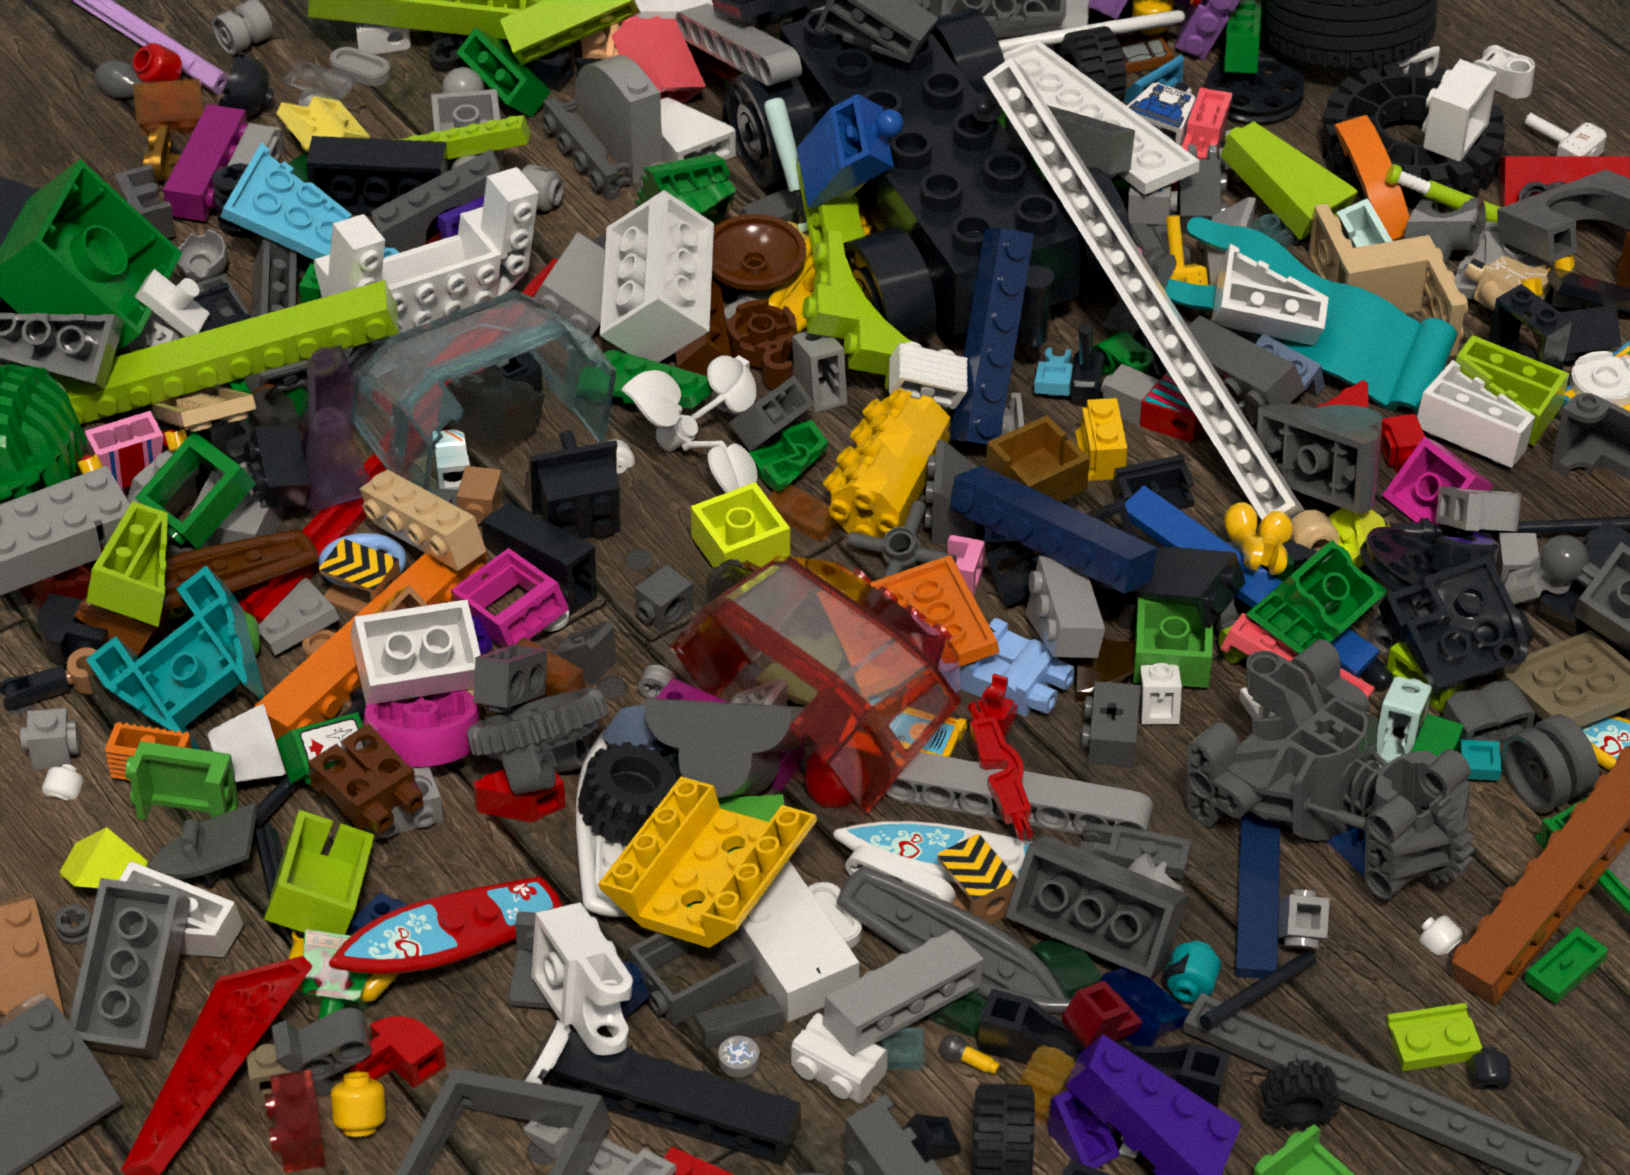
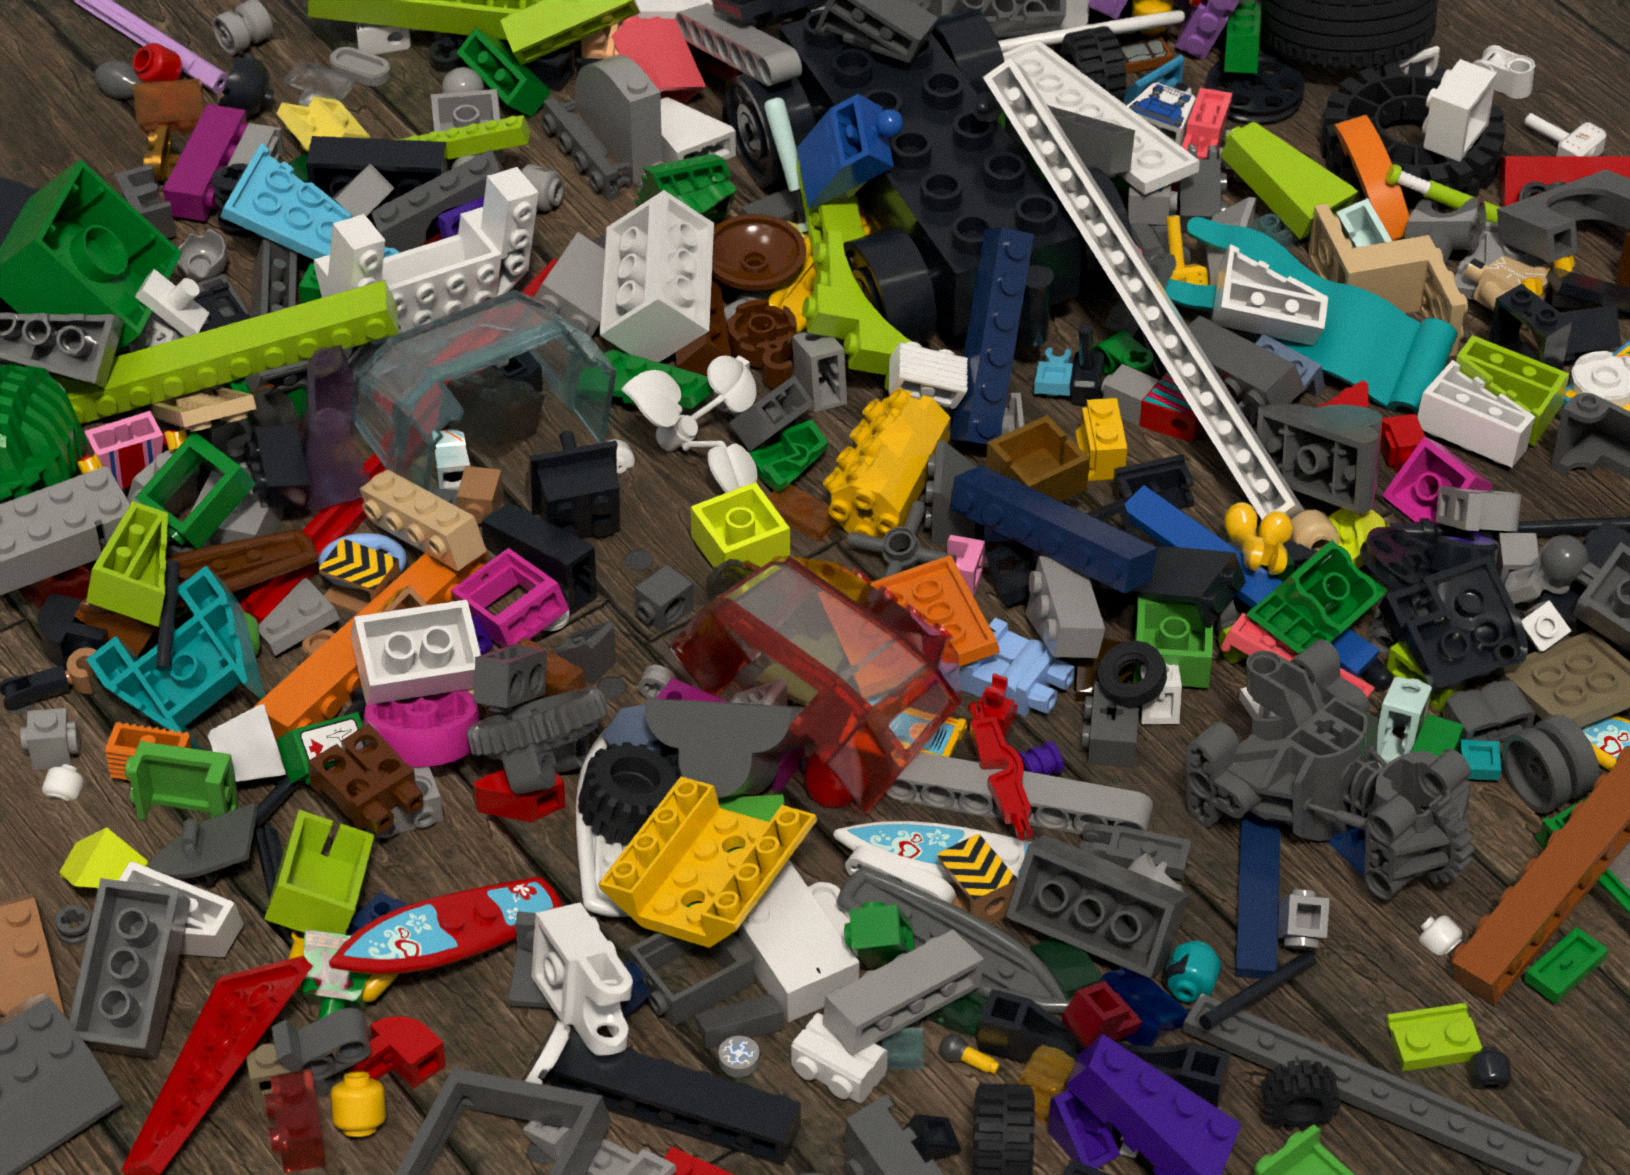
none -> black bar [156,560,180,672]
none -> light grey slope [332,164,394,218]
none -> green brick [844,901,915,969]
none -> dark purple bush [1018,741,1064,776]
none -> black tyre [1098,640,1167,707]
none -> white bracket [1521,600,1571,652]

